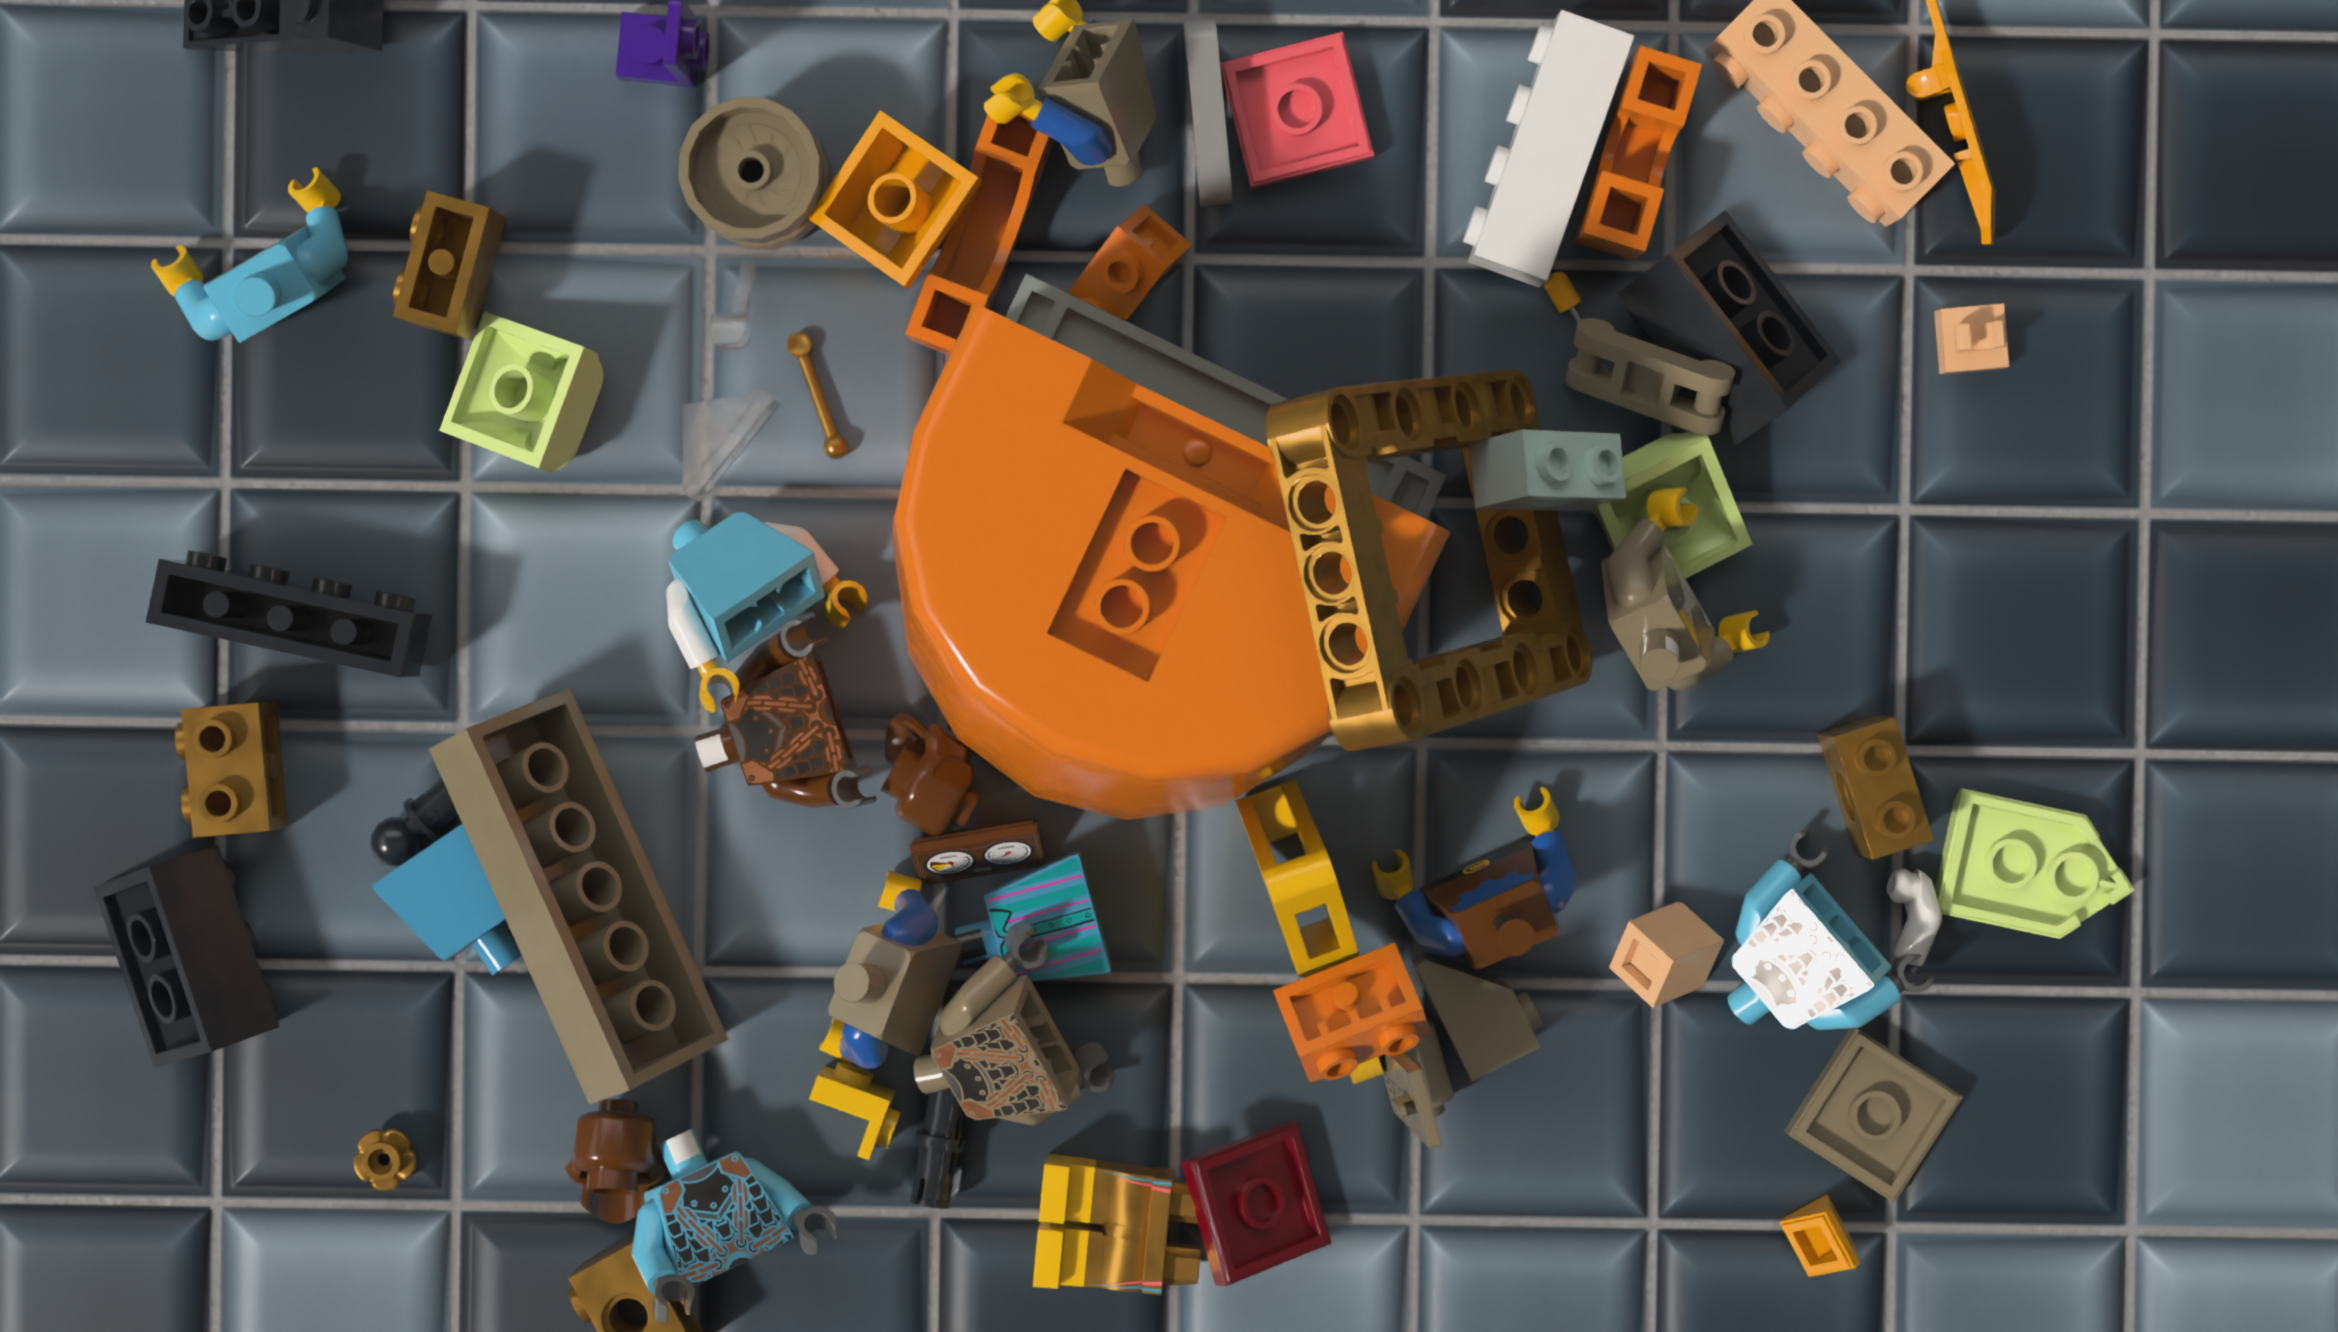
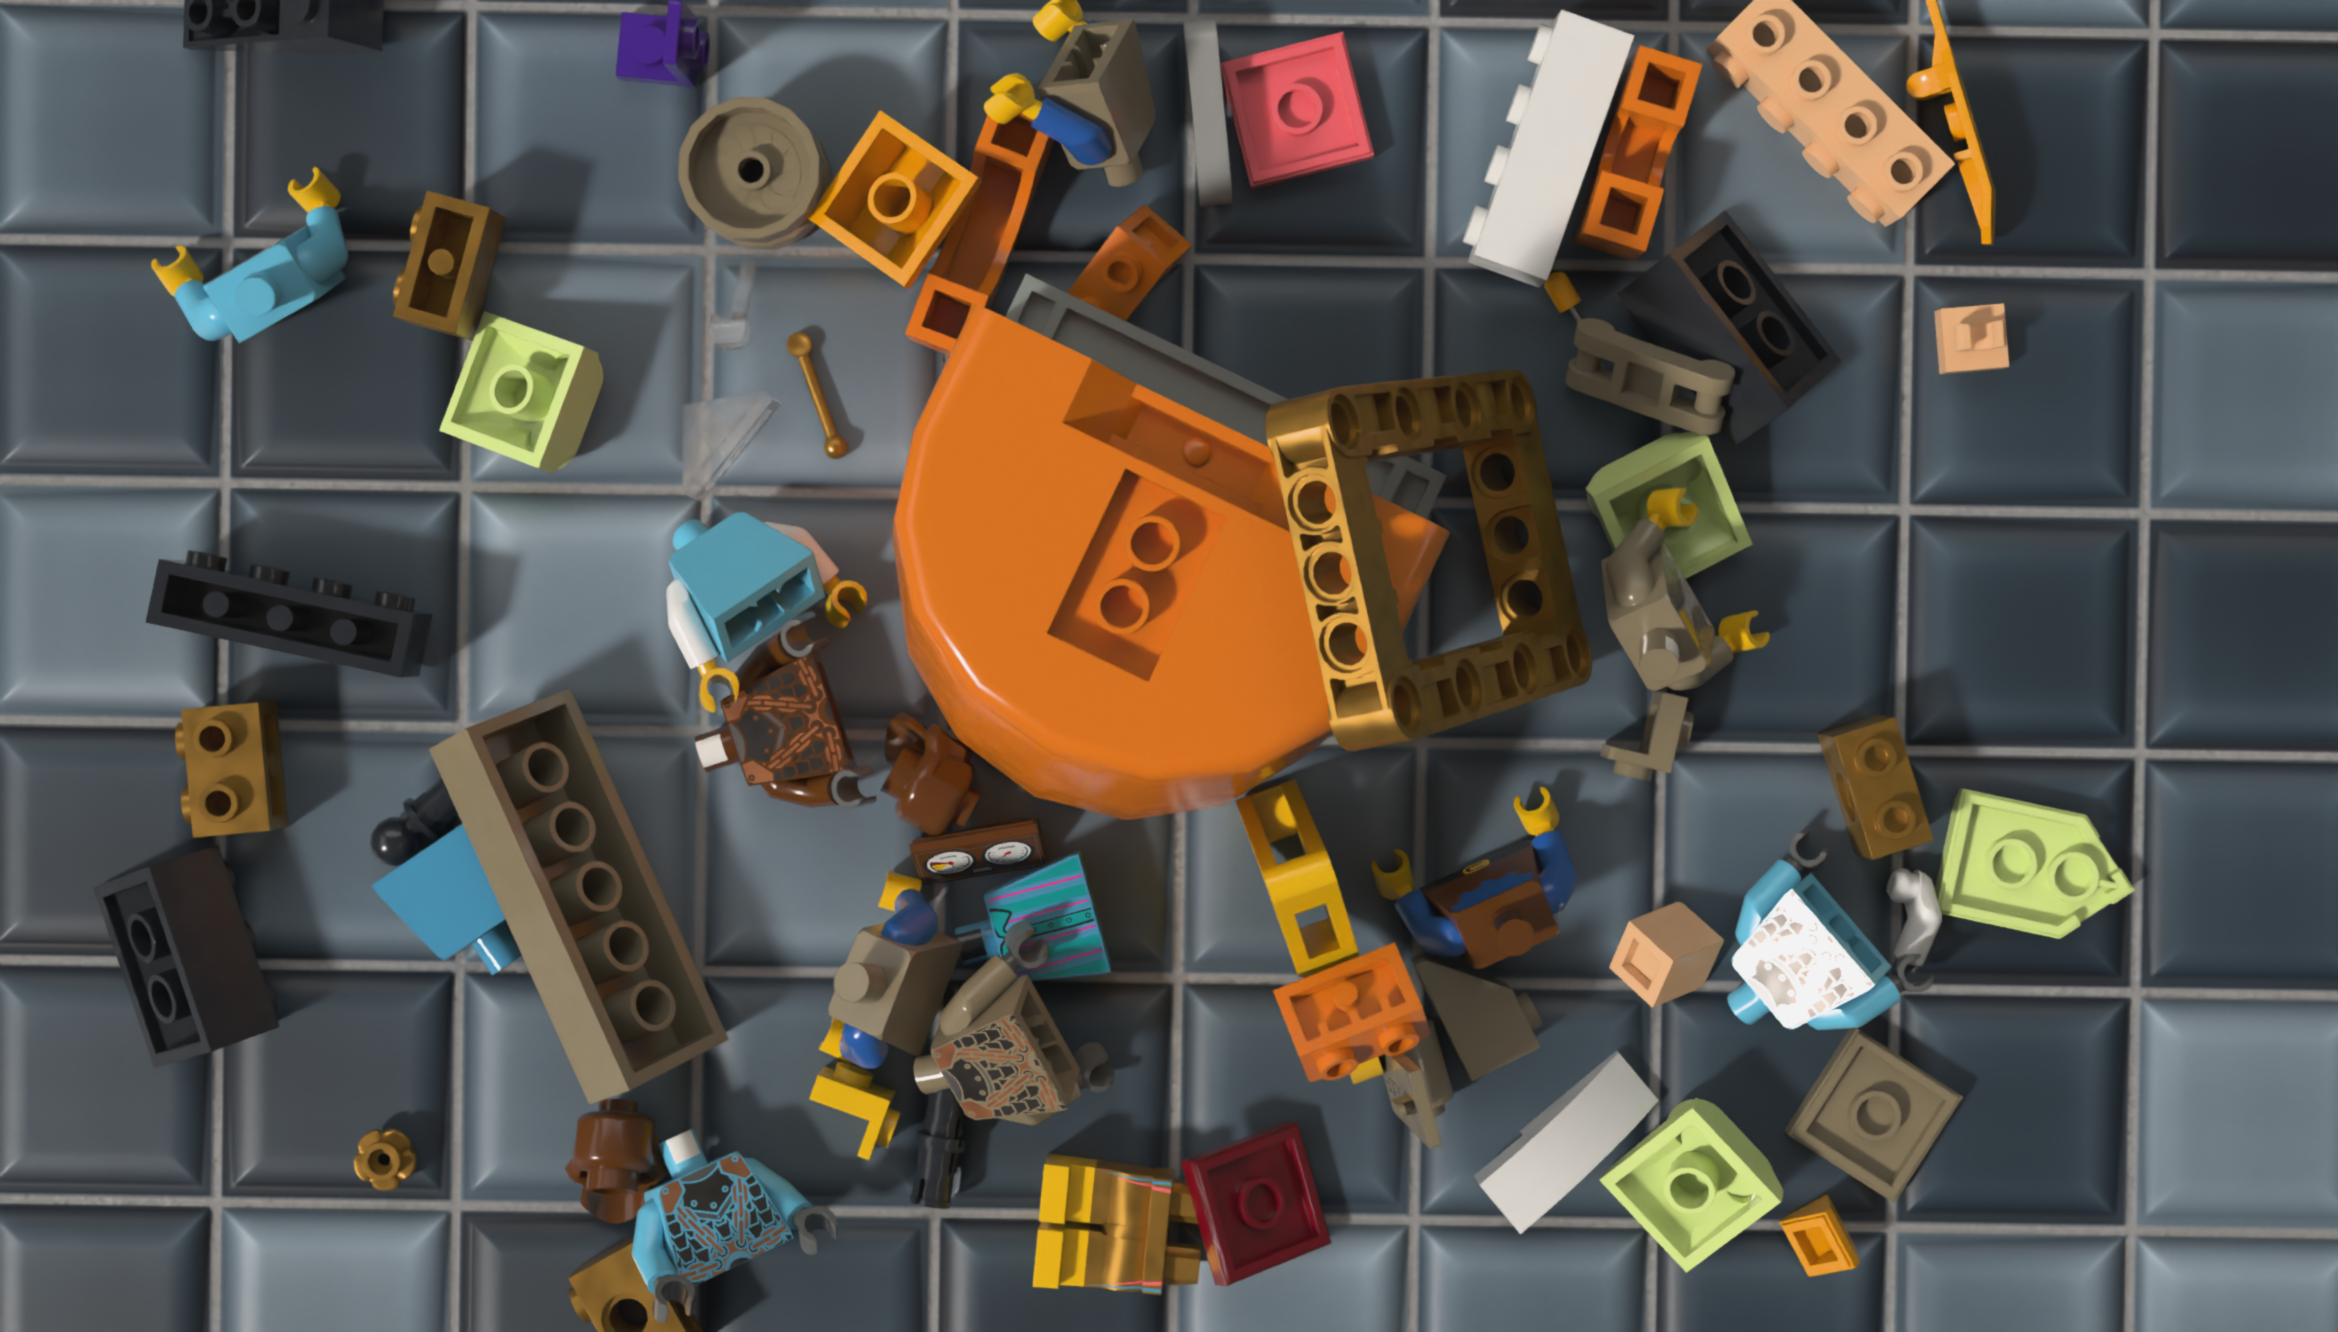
light aqua brick [1469,429,1626,511] -> none
none -> white slope [1474,1050,1659,1234]
none -> dark tan bracket [1600,691,1694,781]
none -> yellowish green slope [1600,1098,1784,1273]

